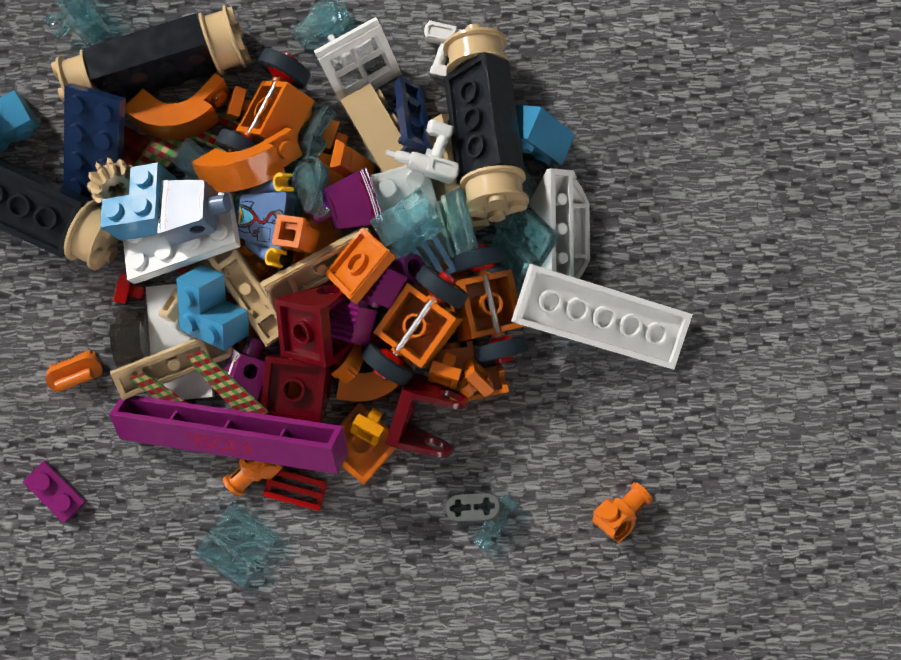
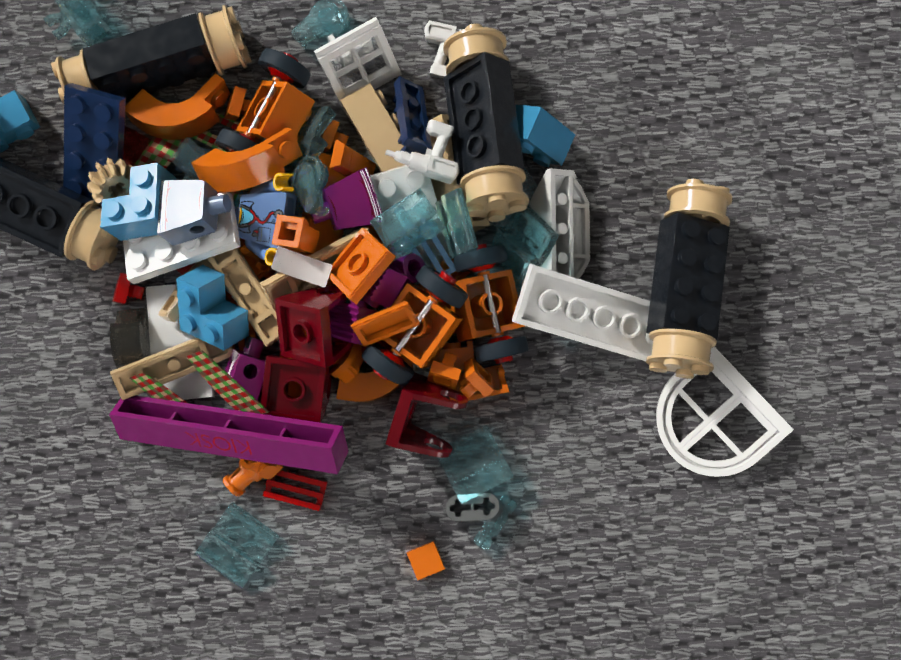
magenta plate [22,461,87,523] -> none
orange piece [46,350,103,392] -> none
orange tile [340,402,397,485] -> none
light orange tile [350,407,384,446] -> none
orange connector [593,482,653,543] -> none
none -> white sticker [271,246,332,287]
none -> orange tile [351,301,420,347]
none -> orange tile [407,541,445,580]
none -> clear light blue slope [438,425,514,504]
none -> black brick [646,179,732,379]
none -> white window [656,347,794,477]

